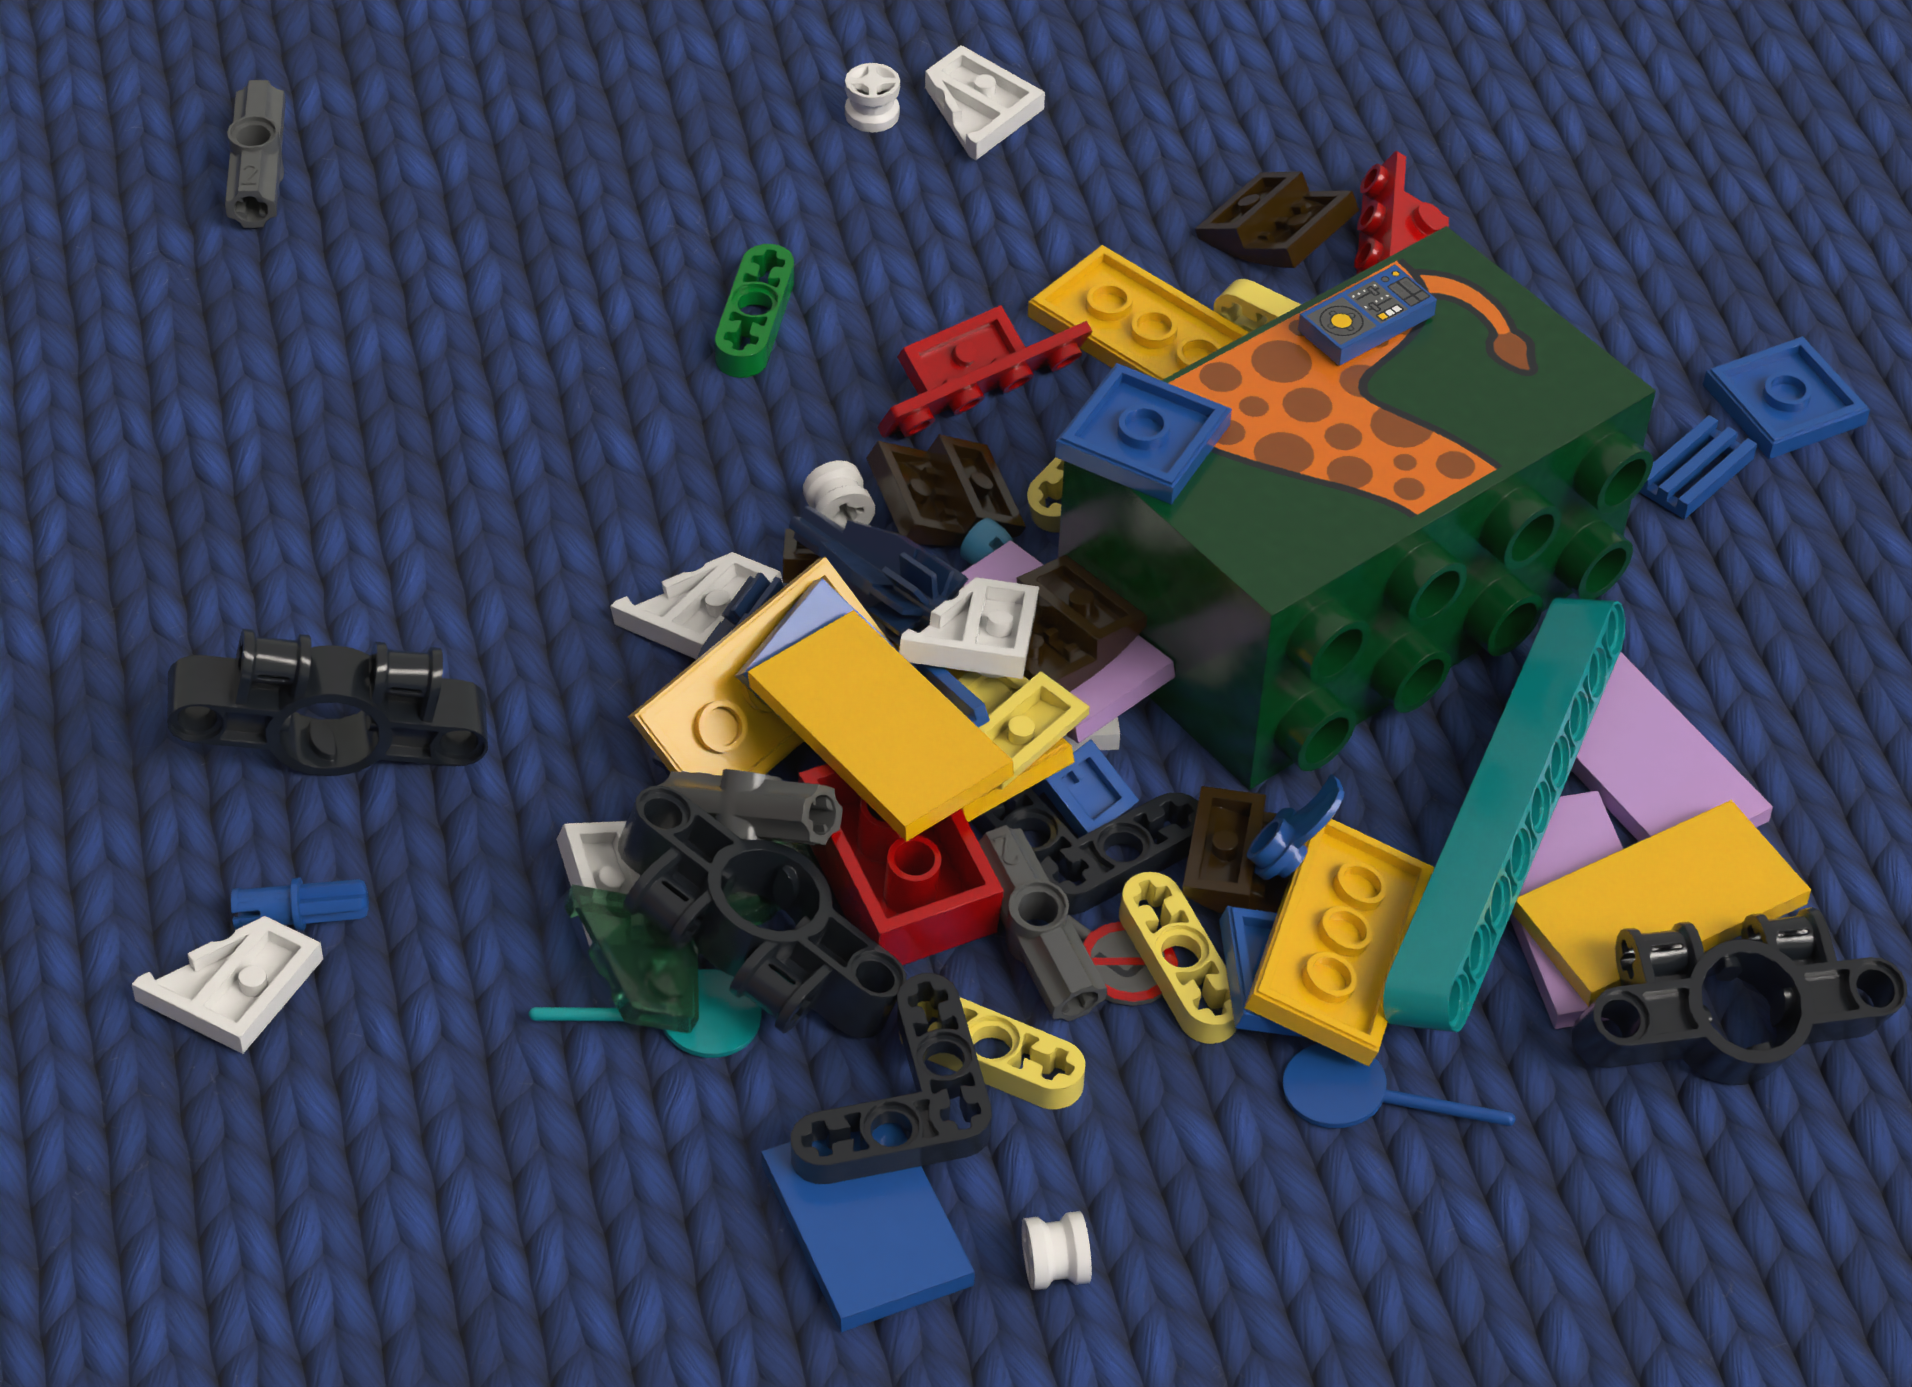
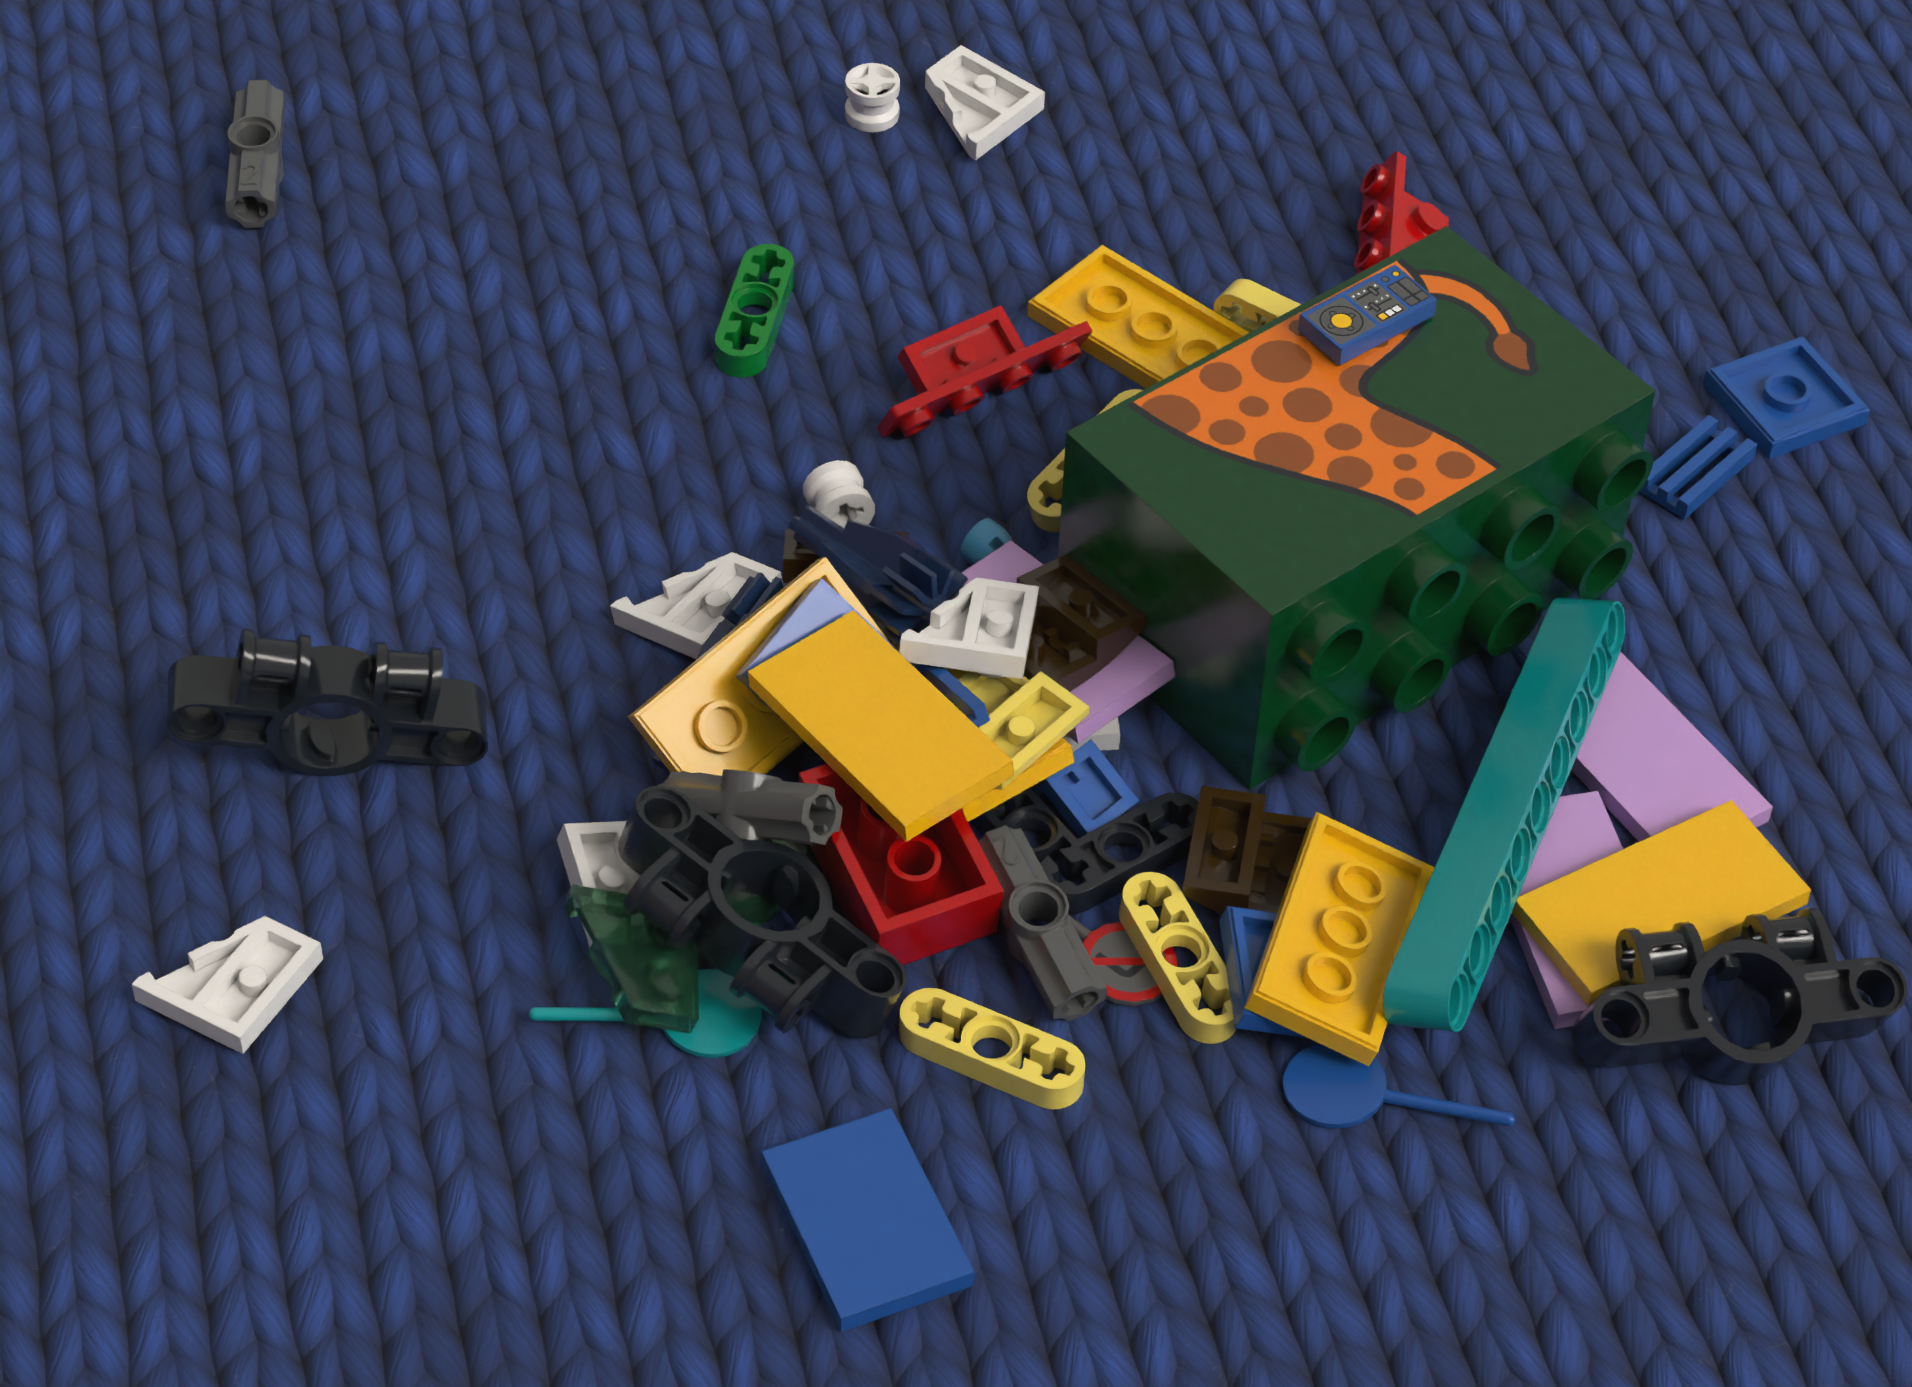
blue axle [231,877,369,931] -> none
black beam [791,973,992,1184] -> none
dark brown slope [866,434,1026,546] -> none
white wheel [1022,1211,1092,1290] -> none
blue tile [1055,363,1232,504] -> none
dark brown slope [1195,171,1359,268] -> none
blue plate [1247,774,1345,880] -> none

